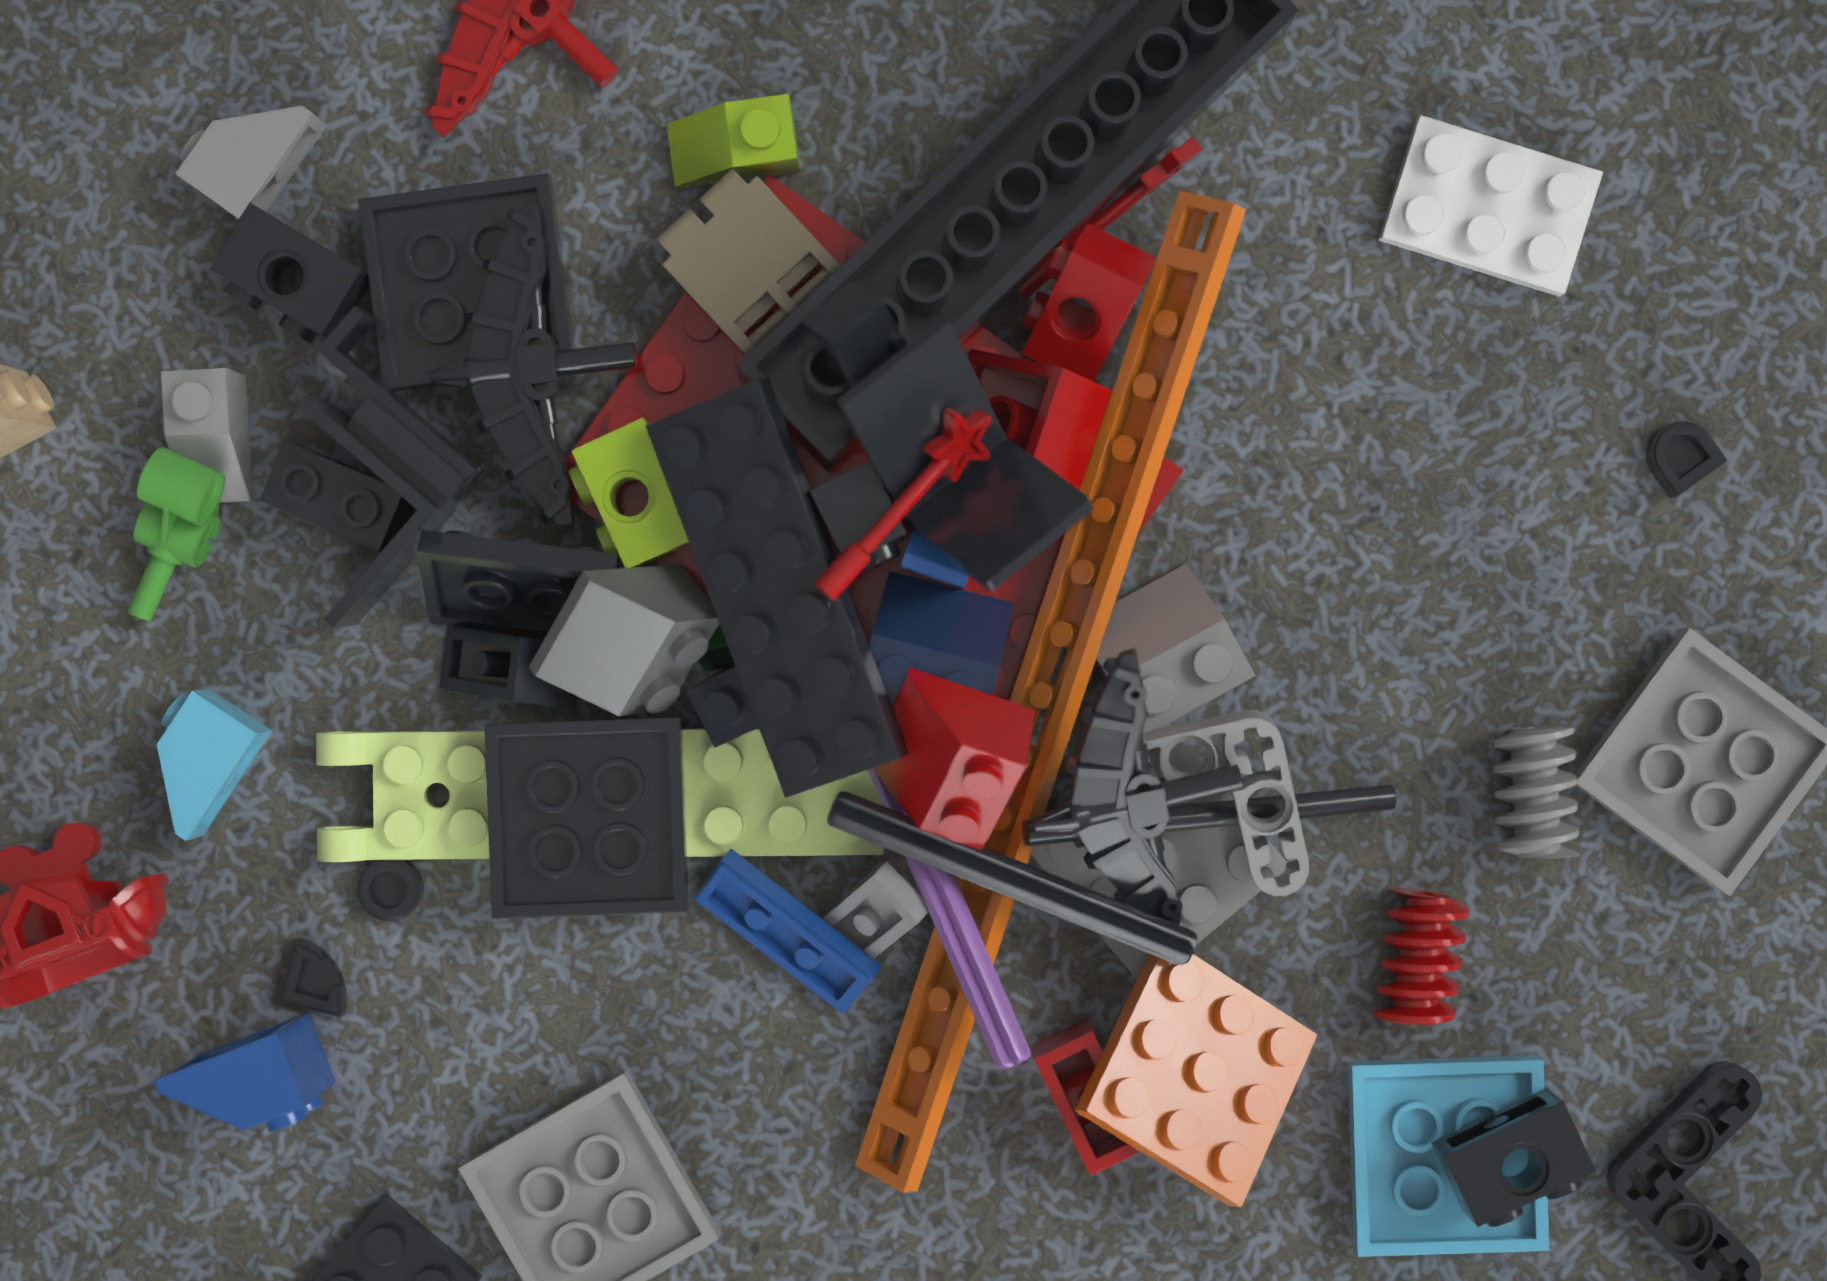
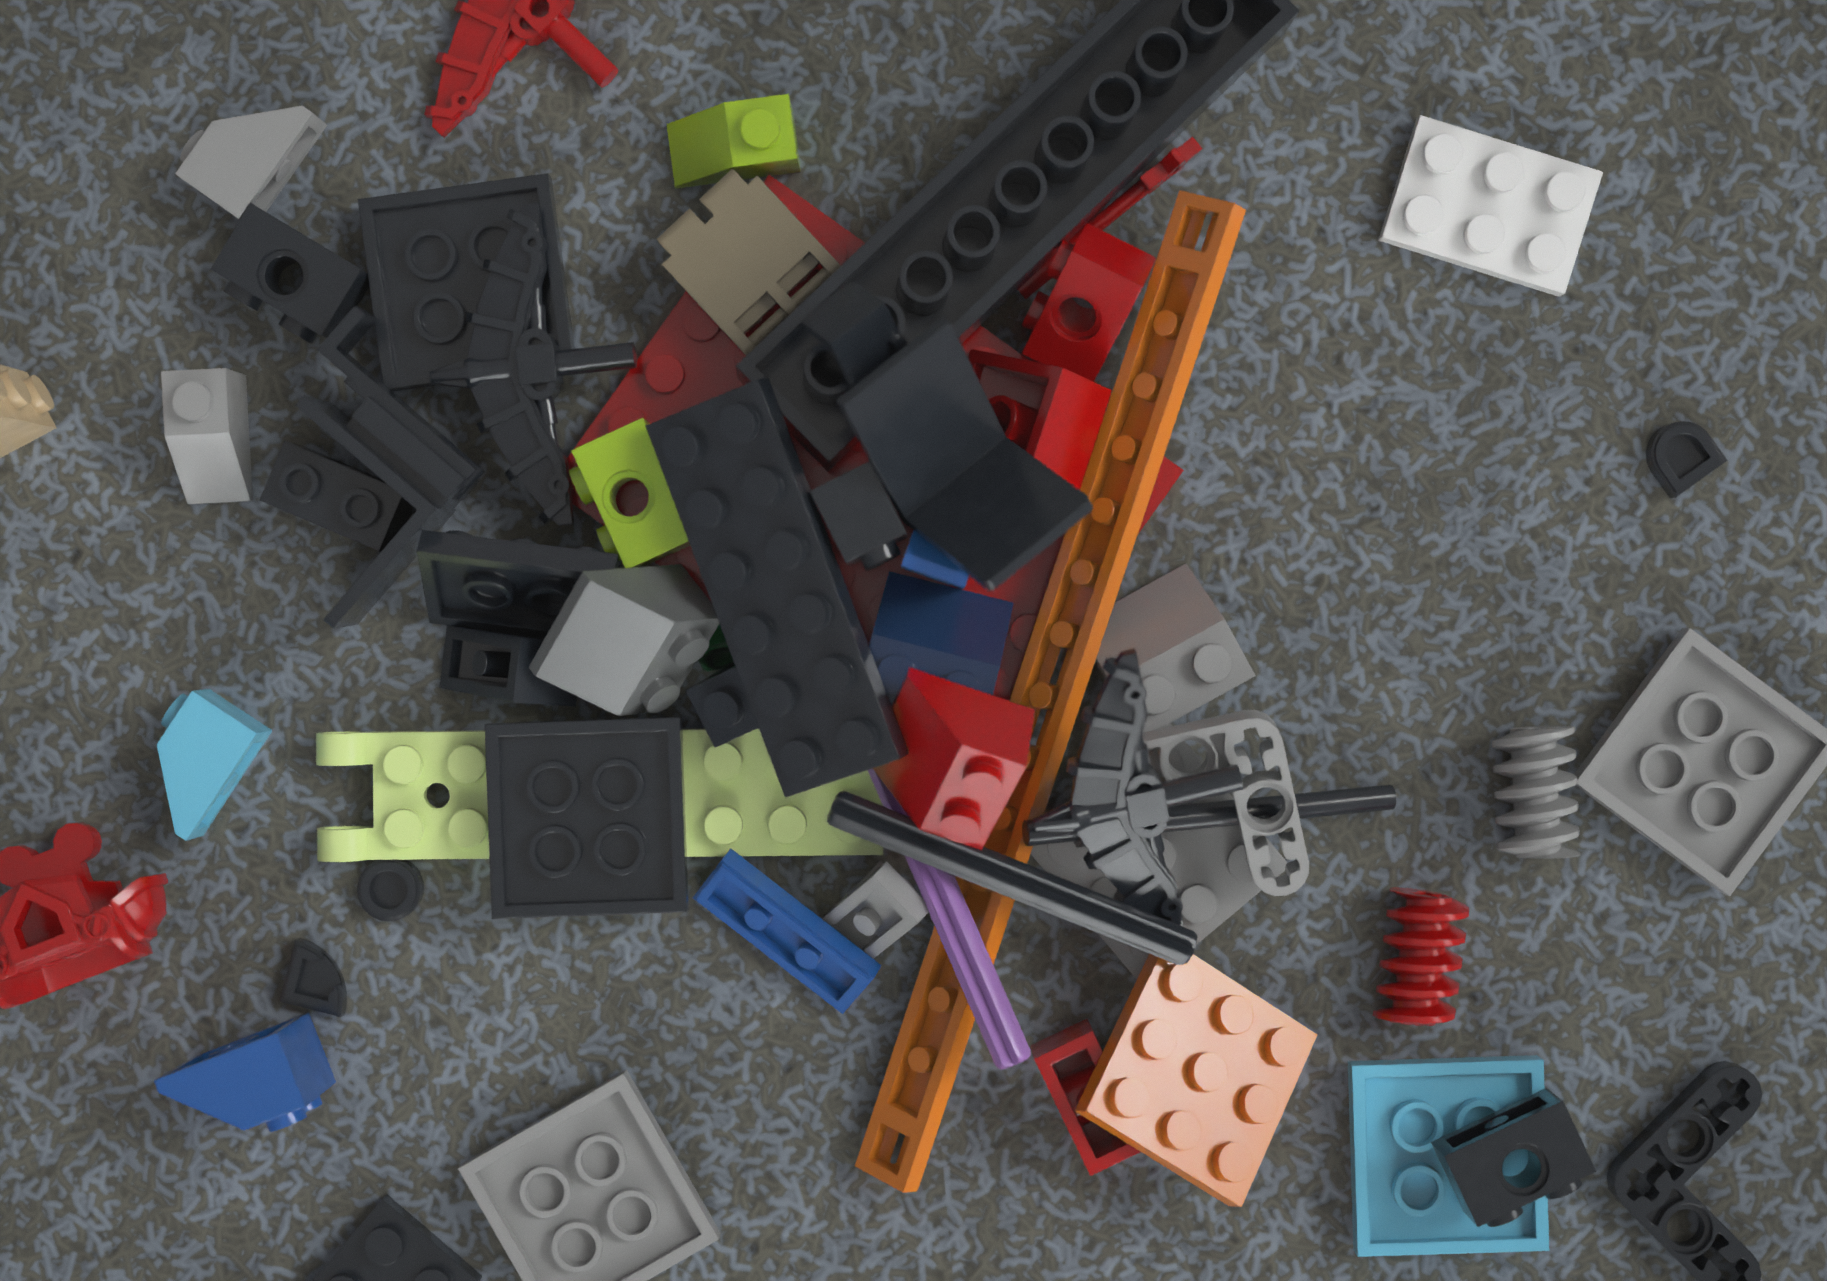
bright green beam [127,446,225,621] -> none
red piece [814,408,992,602] -> none

